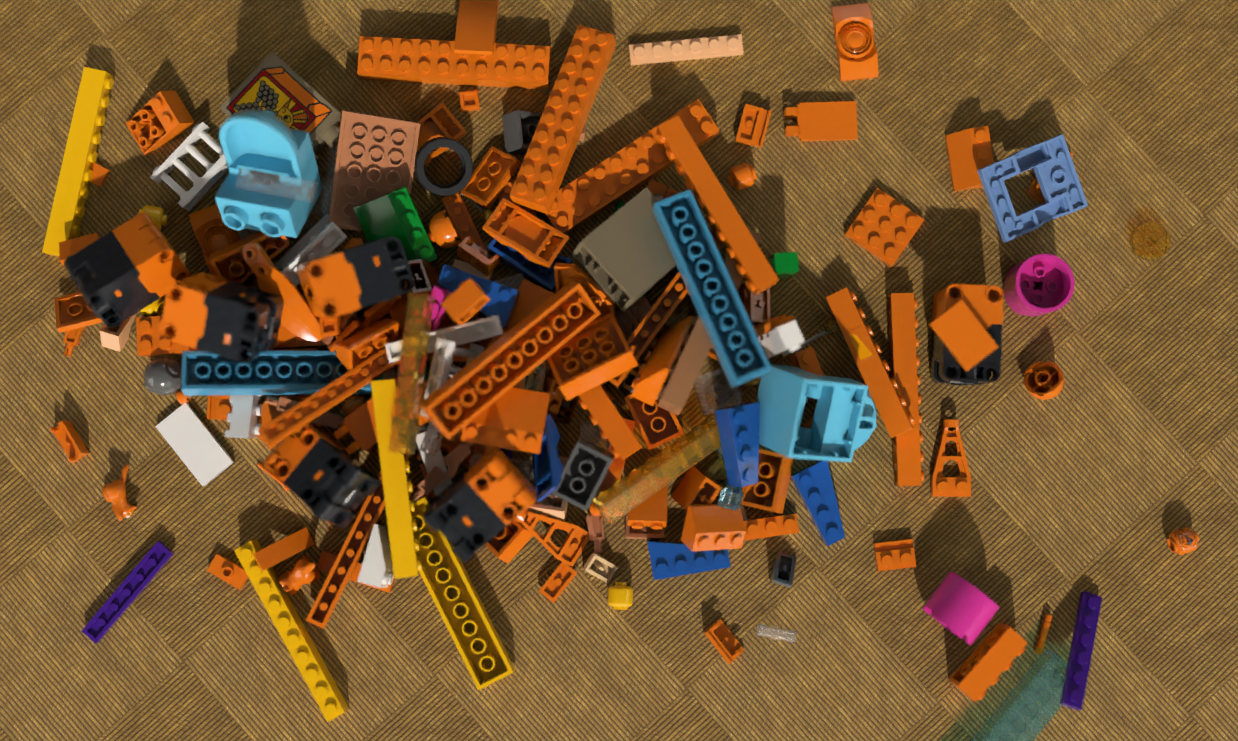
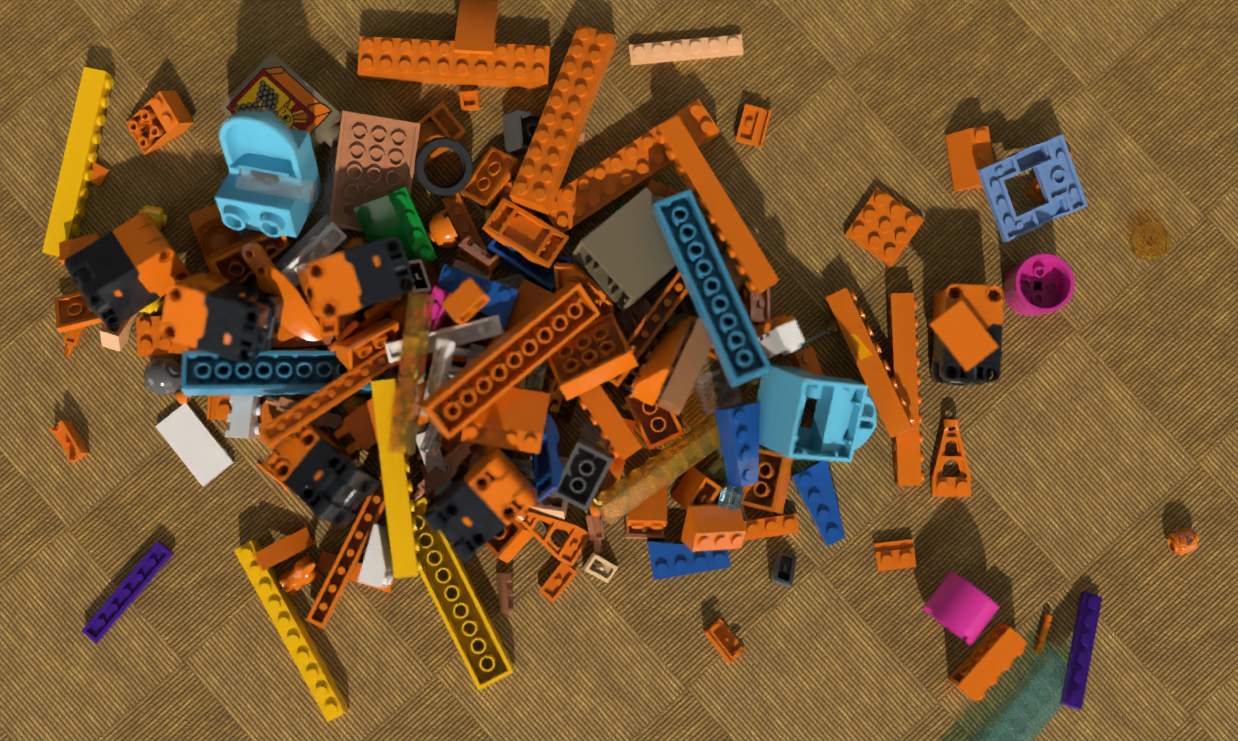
orange animal [102,464,137,521] -> none
white fence [150,121,229,211] -> none
orange plate [207,553,248,590] -> none
yellow head [608,582,633,610] -> none
orange head [727,163,757,190] -> none
clear pin [756,623,797,643] -> none
green brick [767,252,799,280] -> none
orange tile [784,101,858,142] -> none
orange slope [831,3,878,82] -> none
orange cylinder [1023,361,1064,400] -> none
none -> nougat slope [496,571,514,614]

